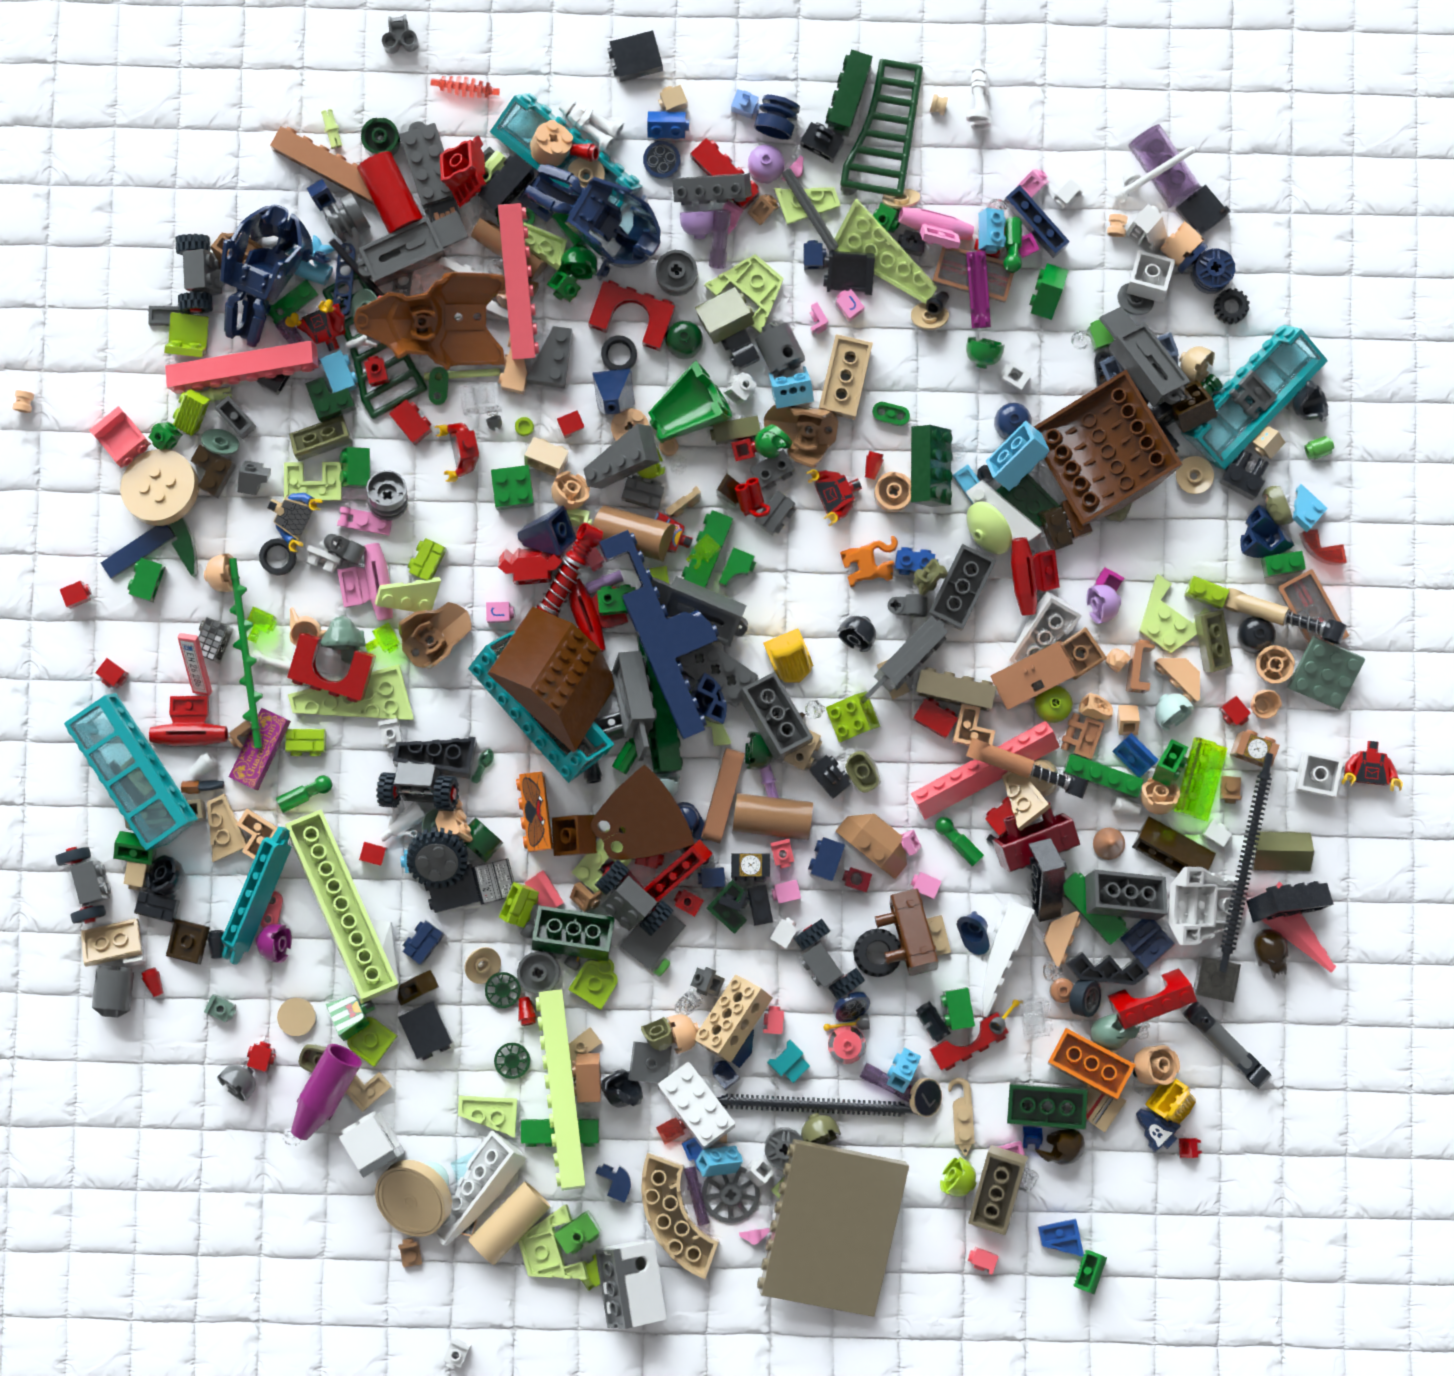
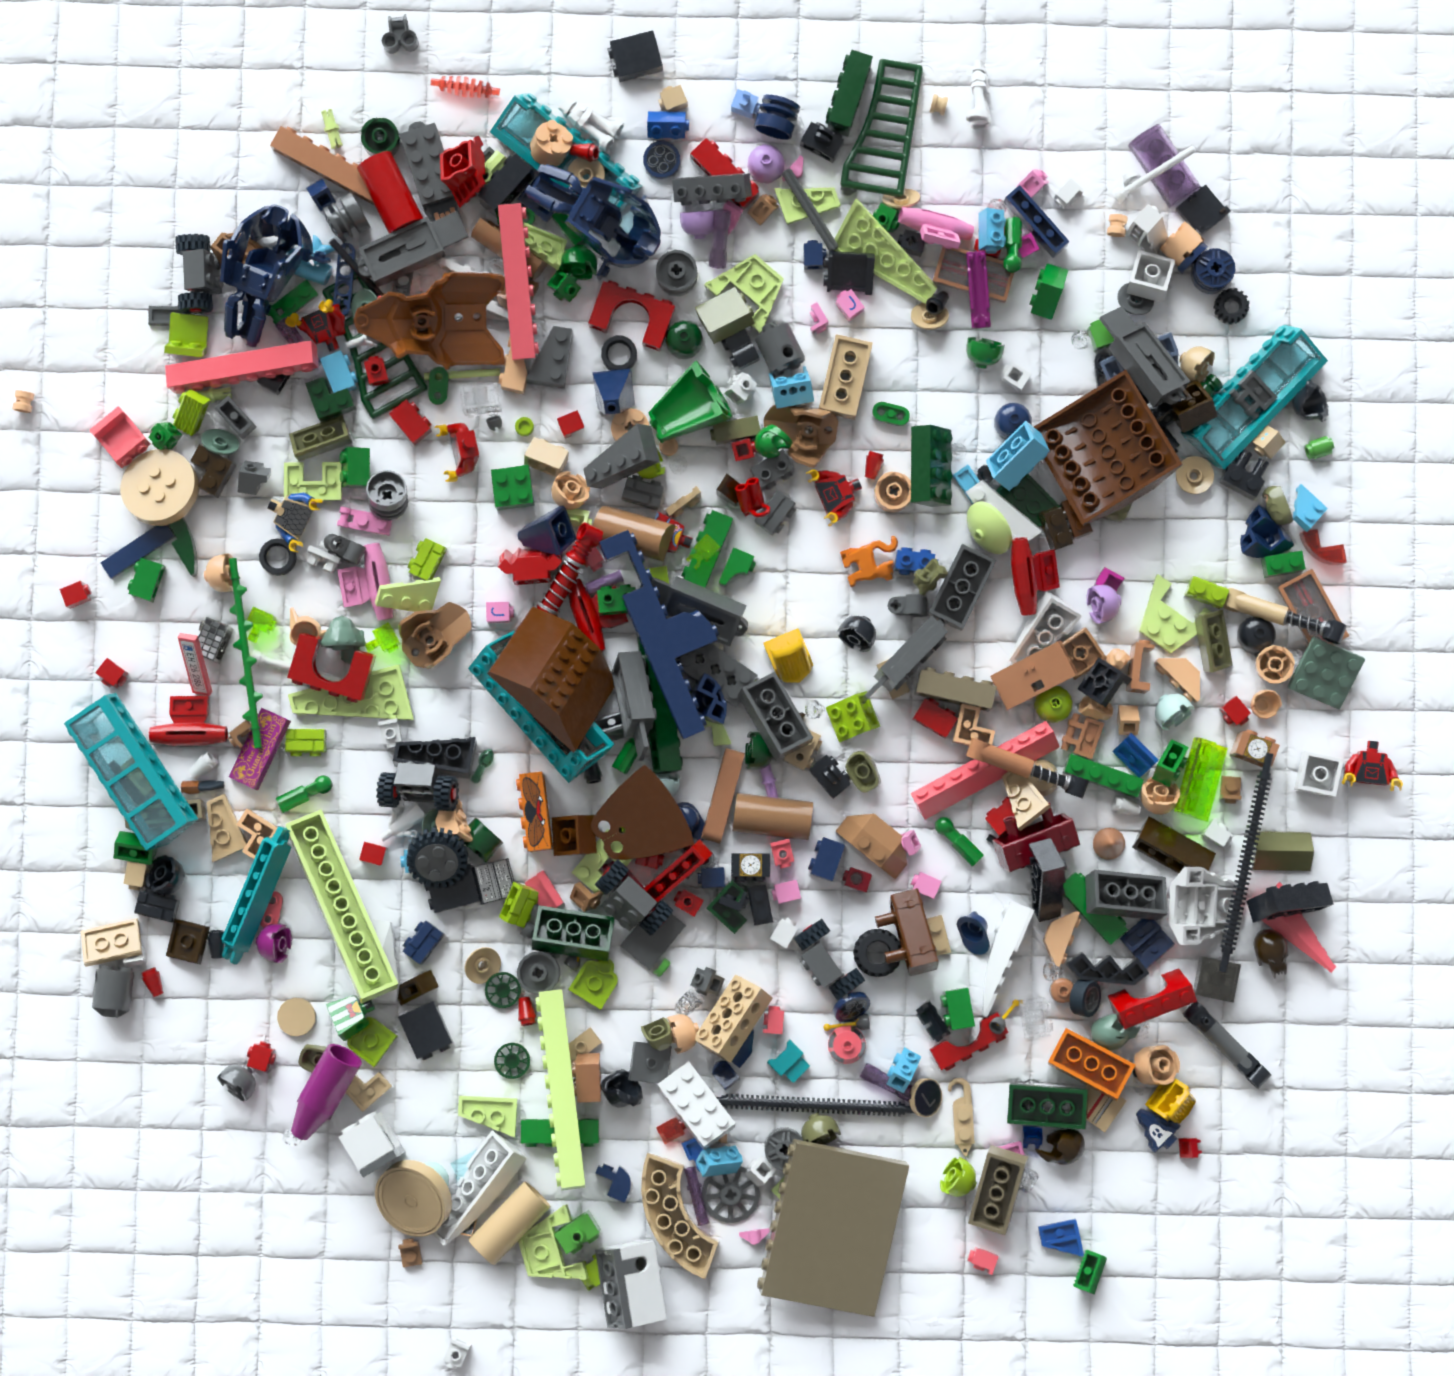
brick [55,846,111,924] -> none
sand green brick [204,994,236,1022] -> none
none -> black piece [1077,657,1132,708]

